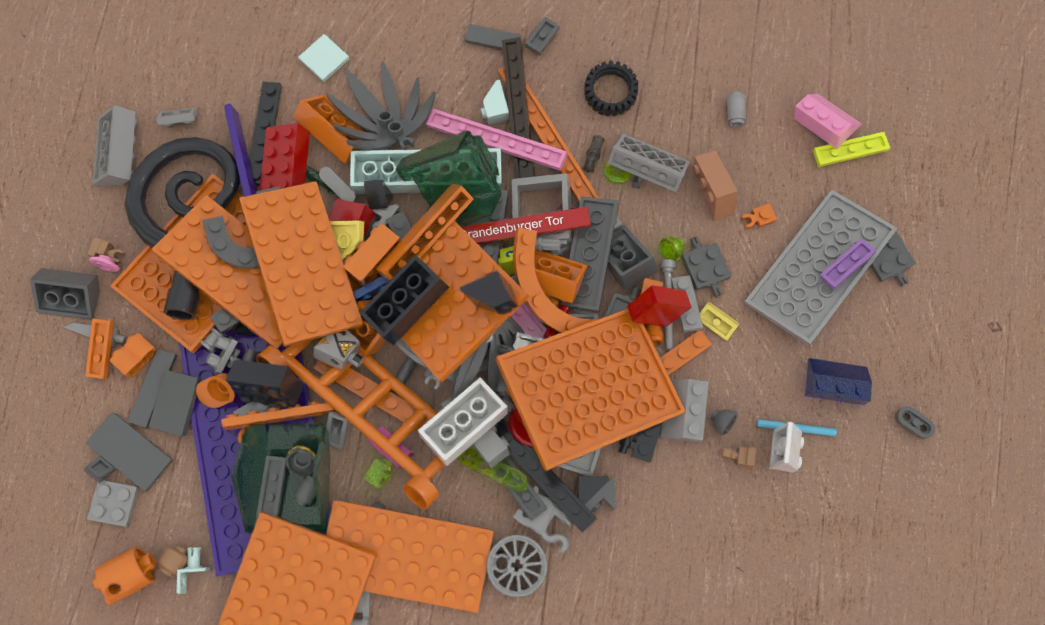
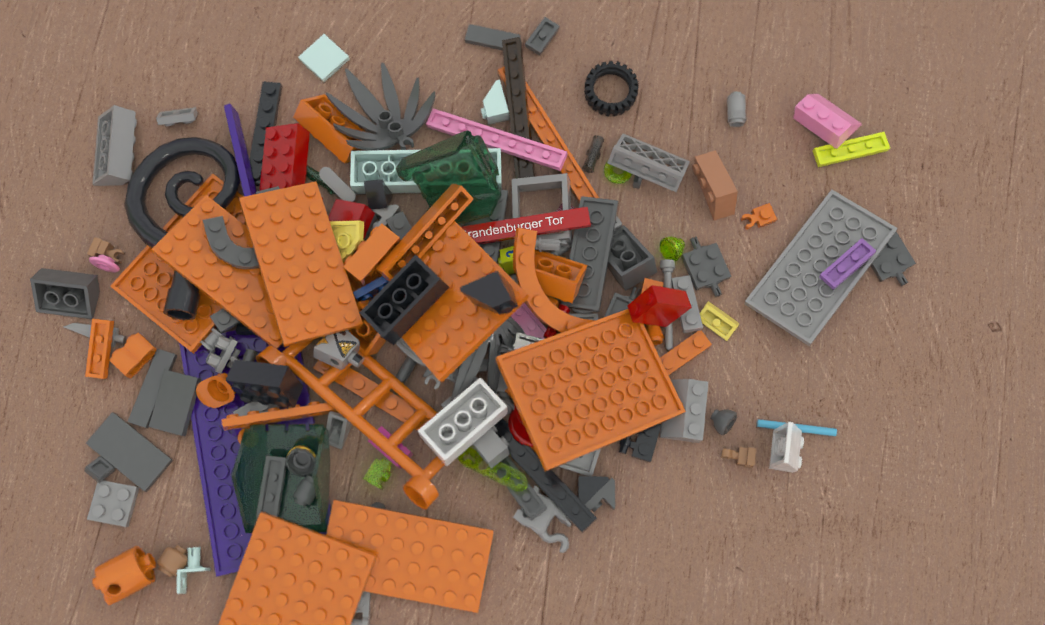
light grey piece [486,534,548,598] -> none
clear blue slope [805,358,872,405] -> none
dark grey plate [896,407,935,439] -> none

